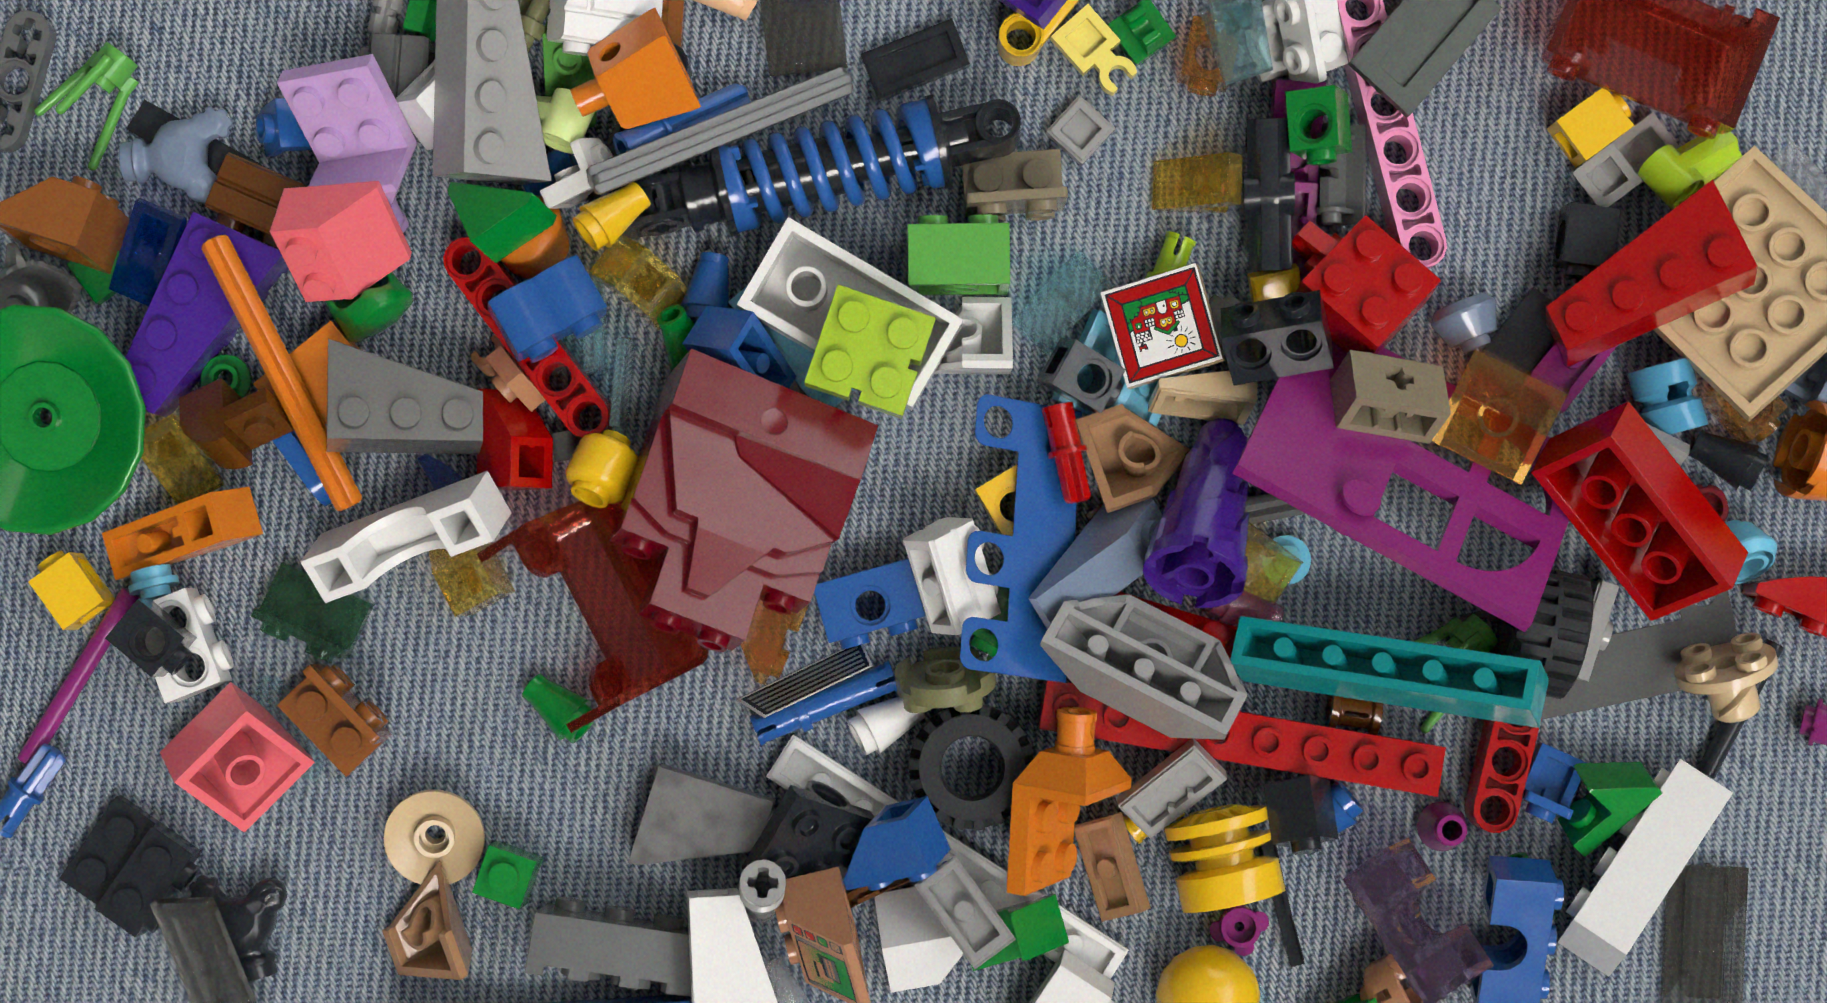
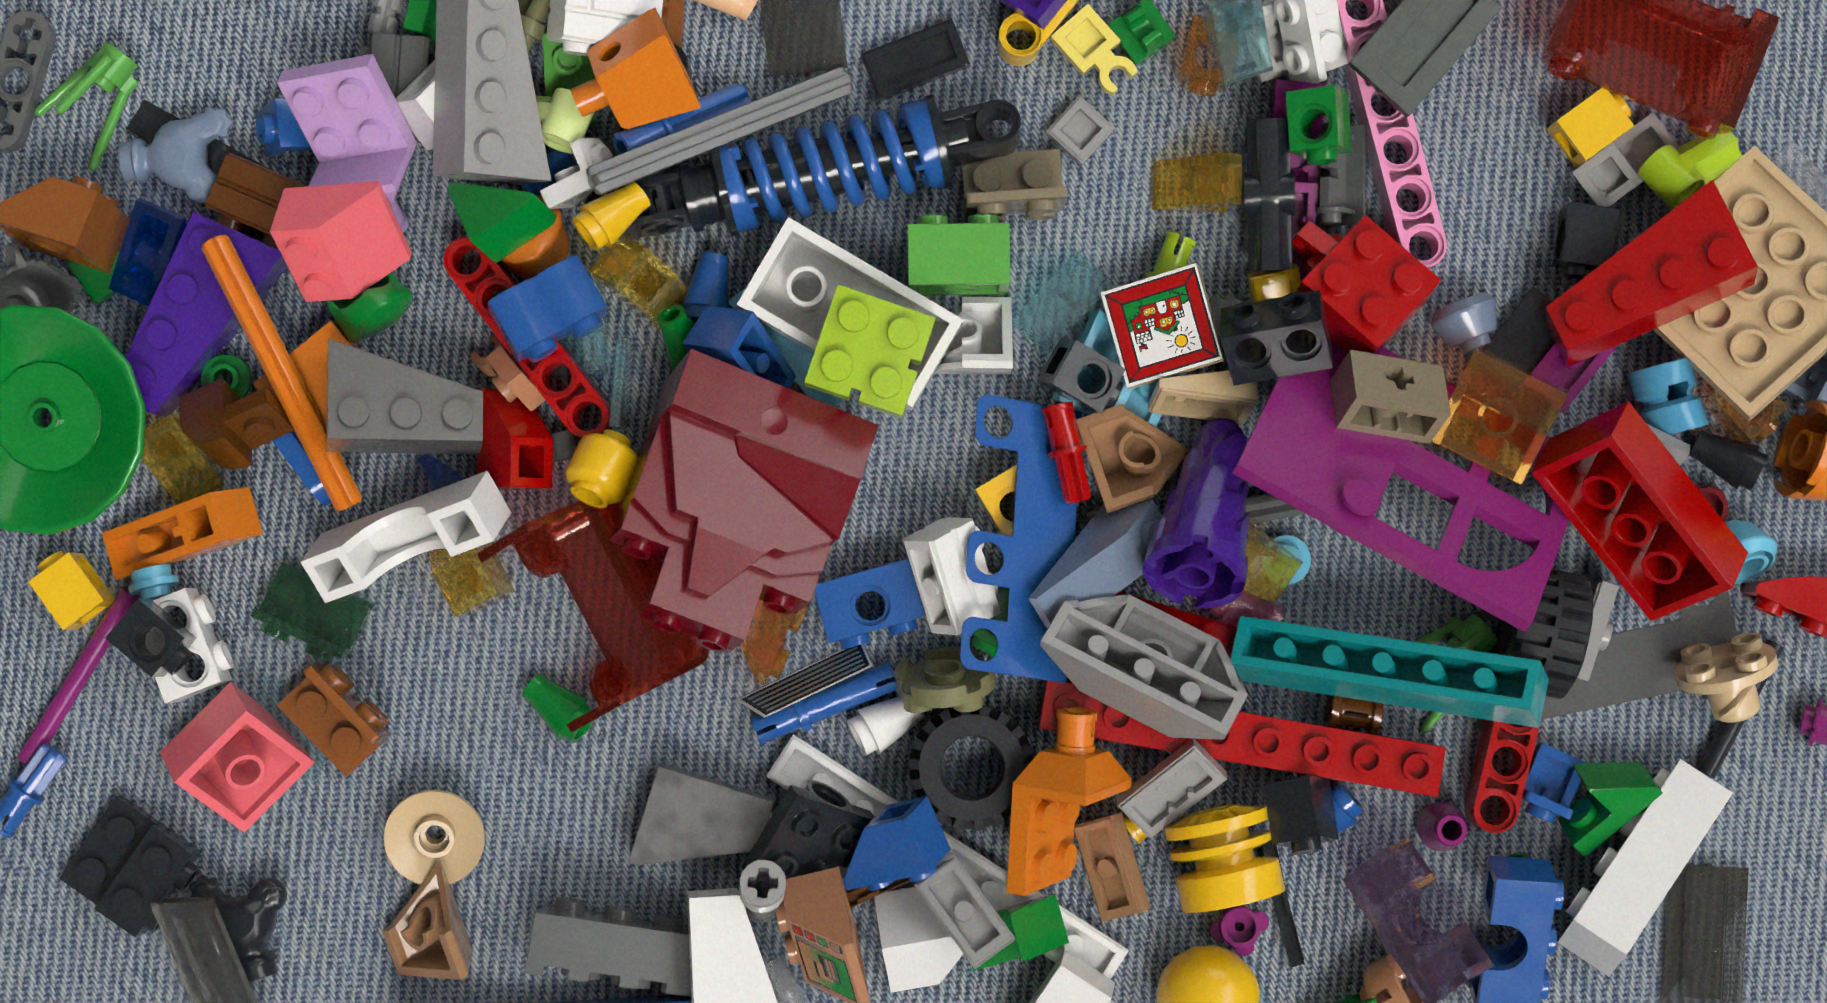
green brick [472,841,544,910] -> none

